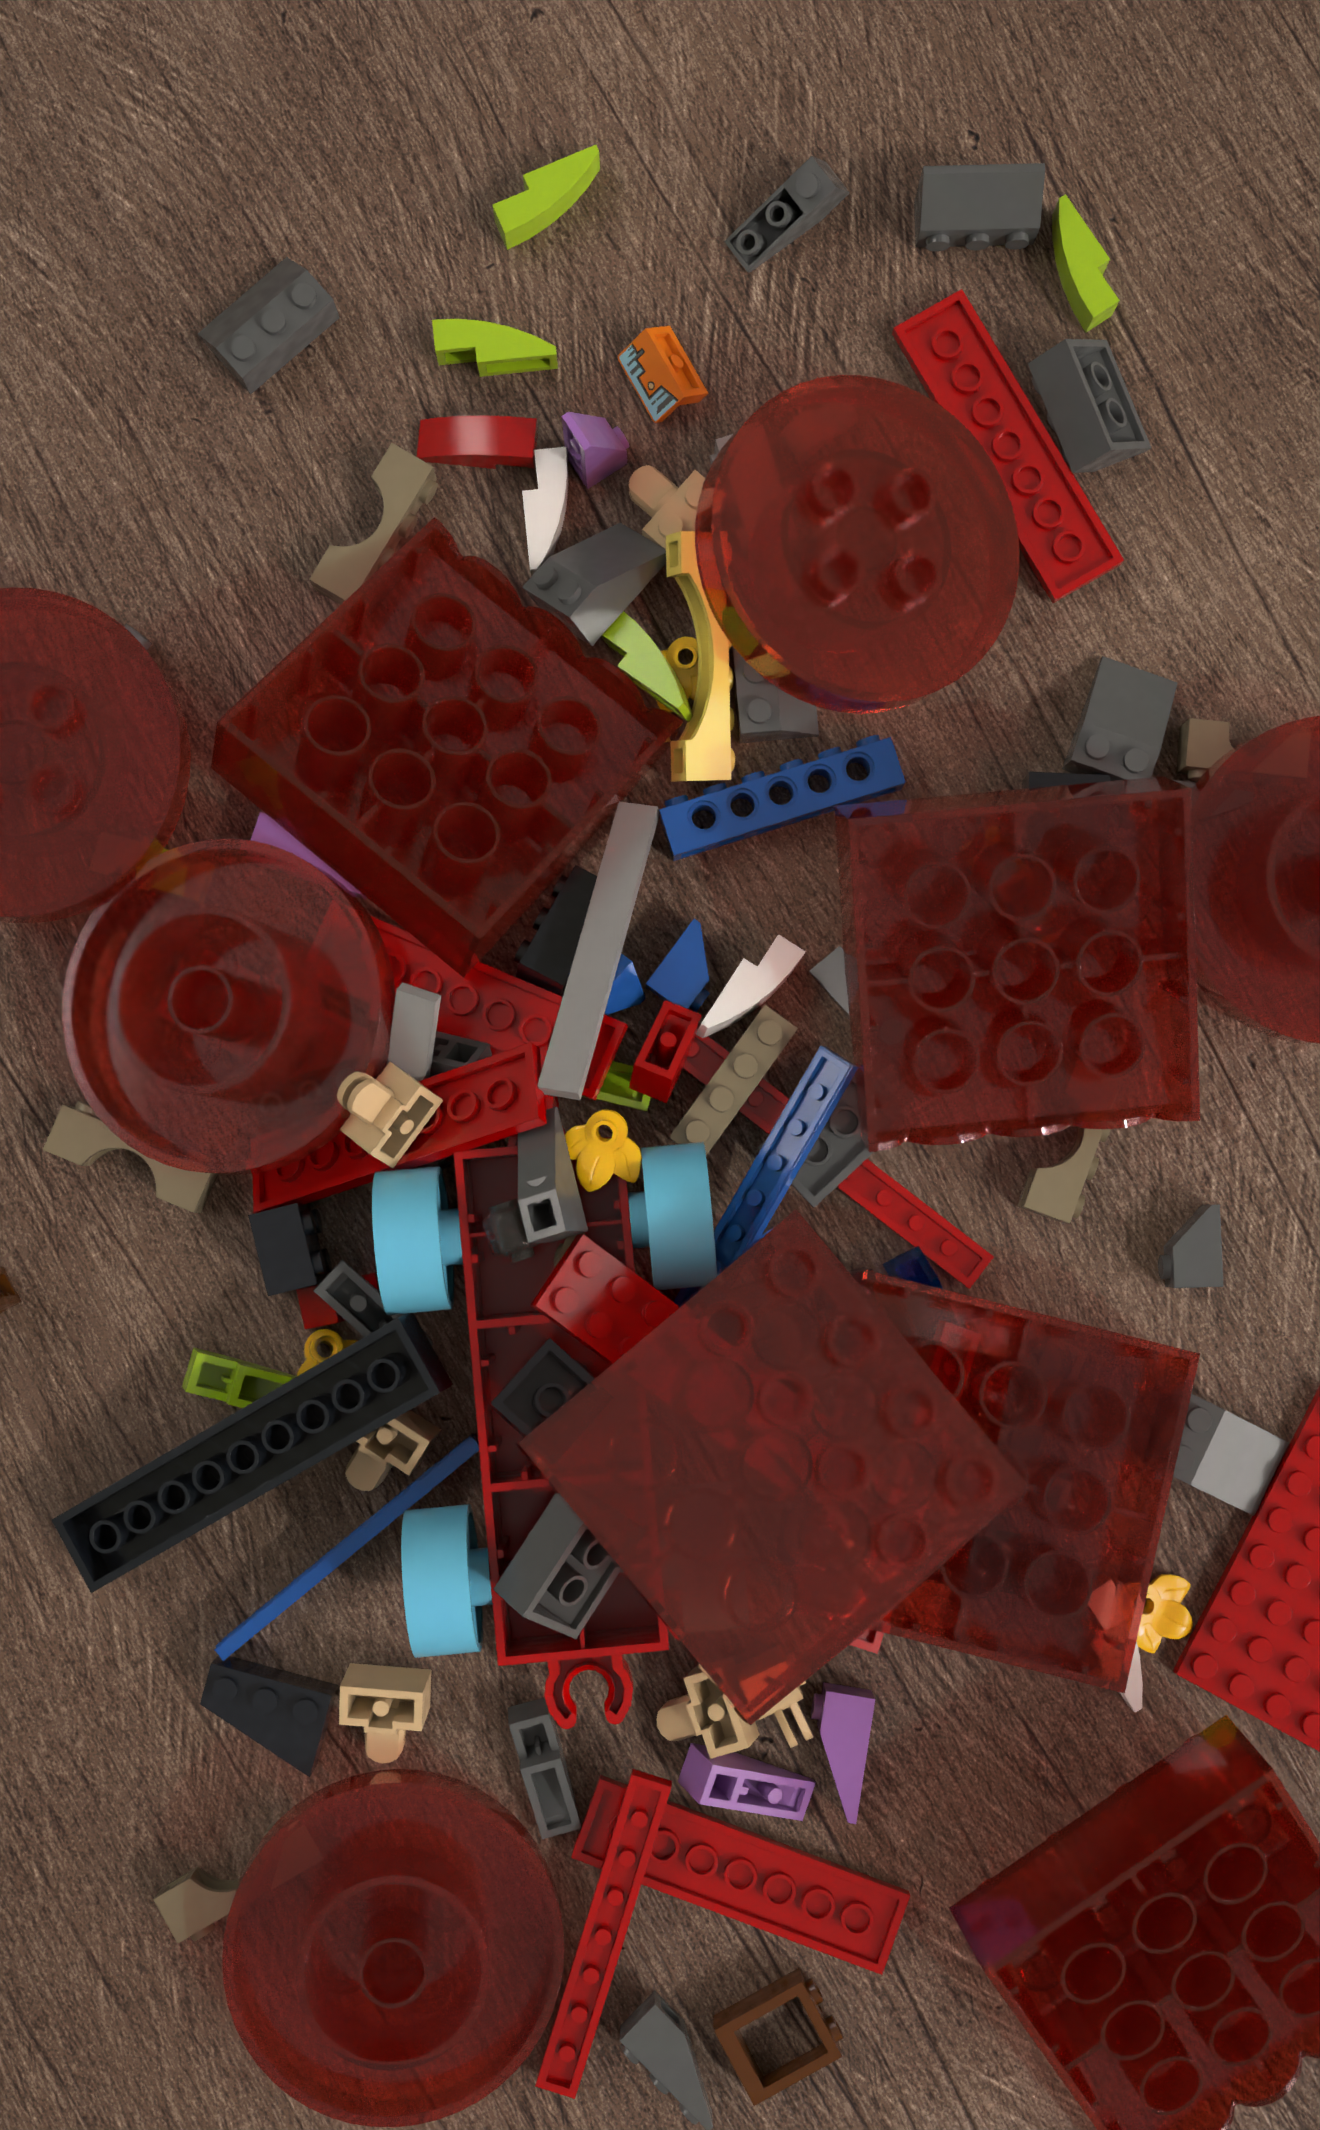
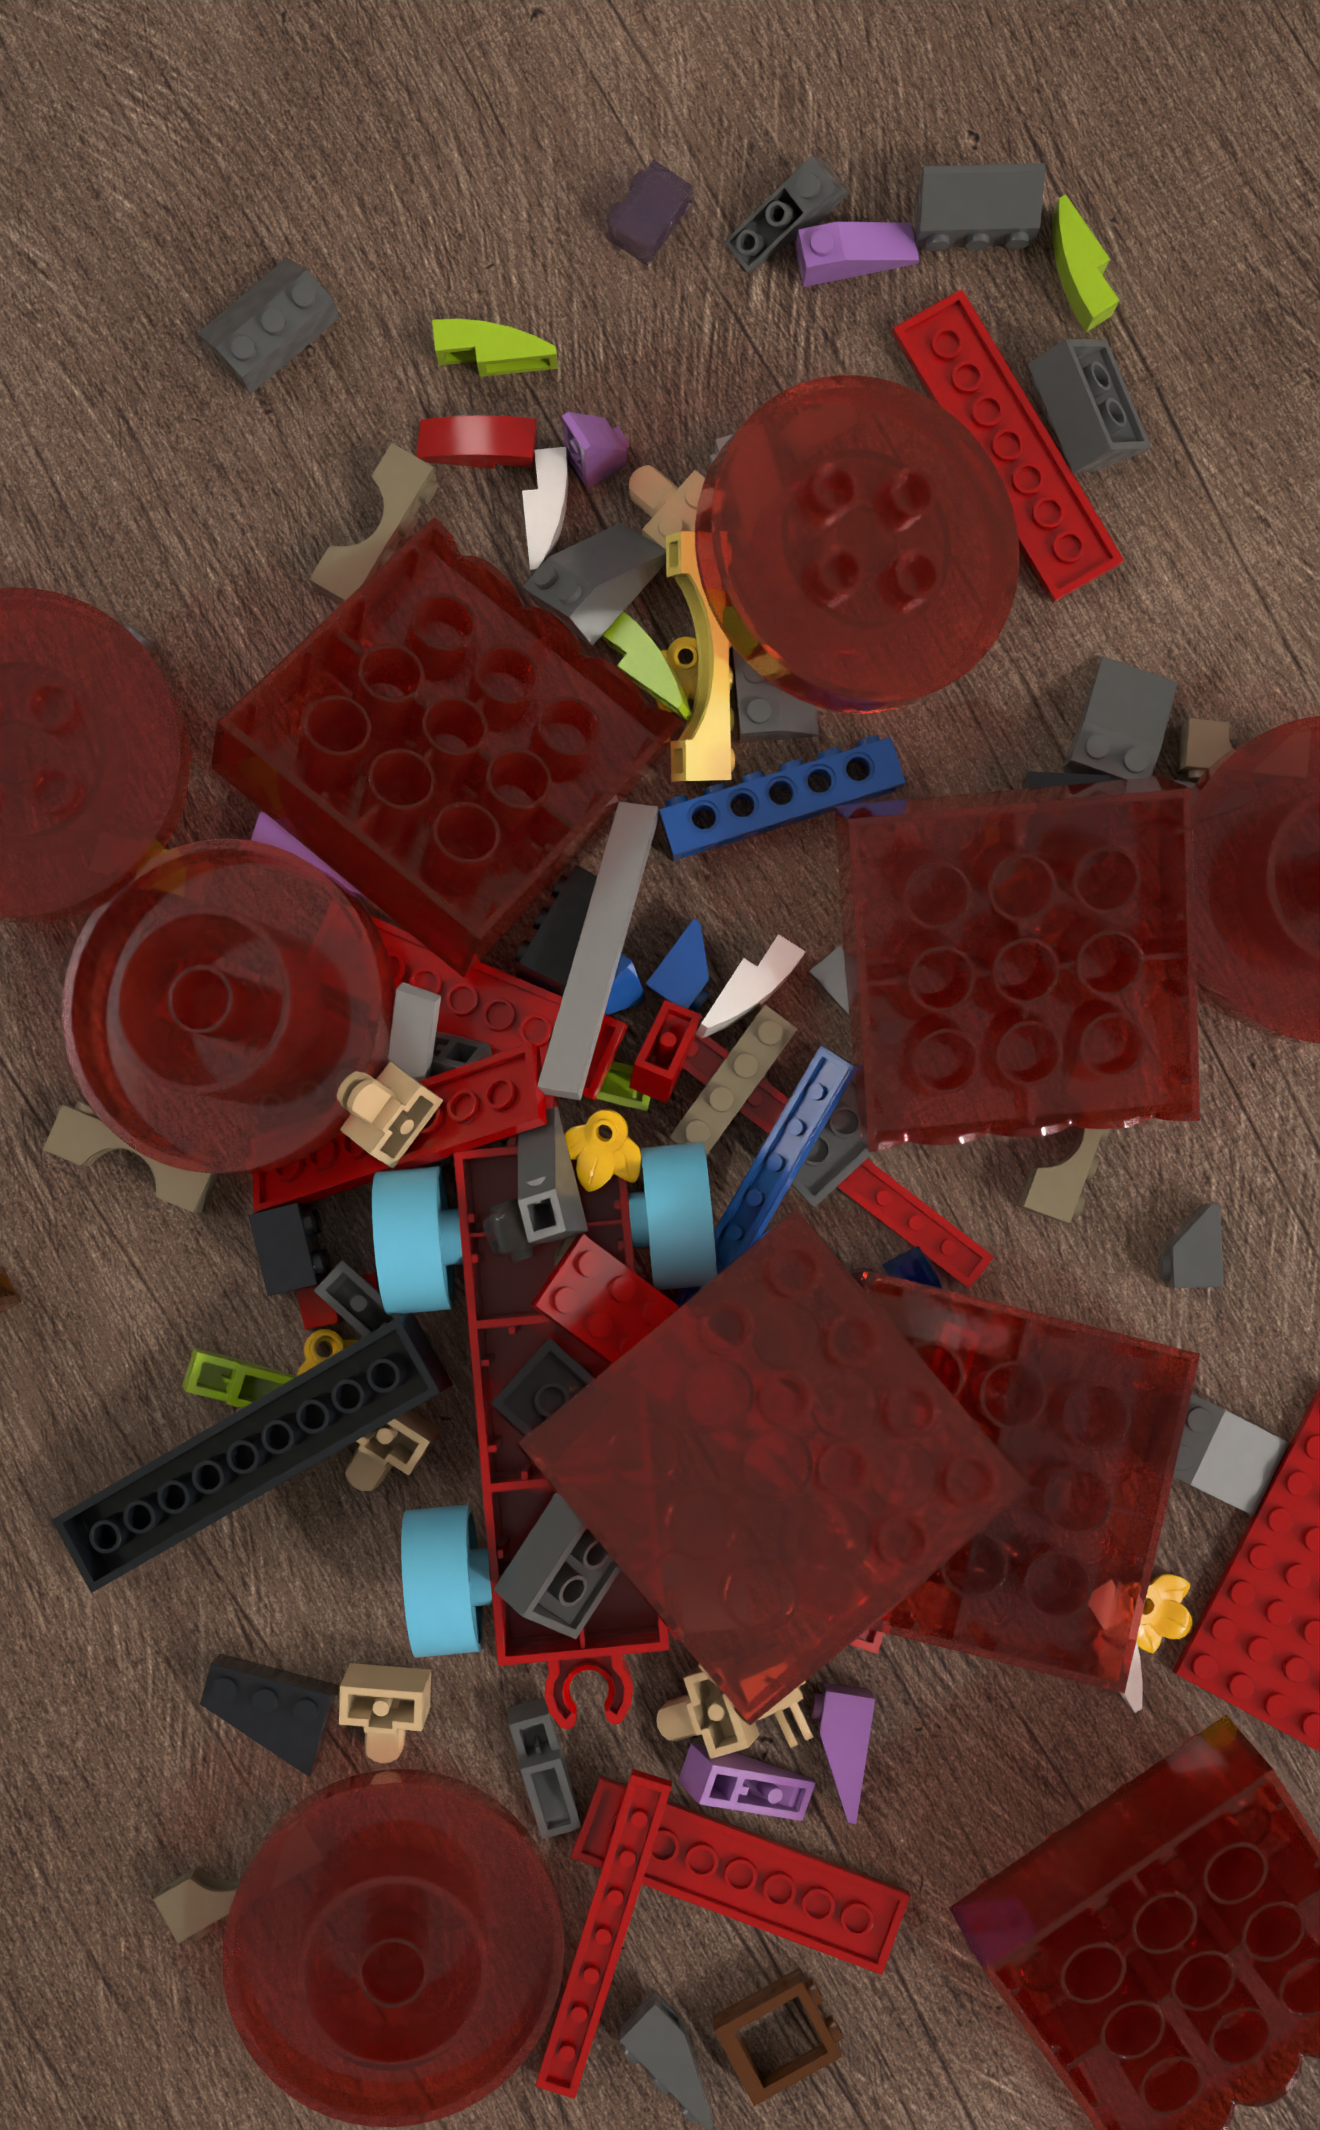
blue tile [214,1433,479,1661] -> none
lime slope [492,145,600,250] -> none
orange panel [618,326,709,423] -> none
none -> clear purple brick [606,160,693,267]
none -> medium lavender slope [795,222,920,287]

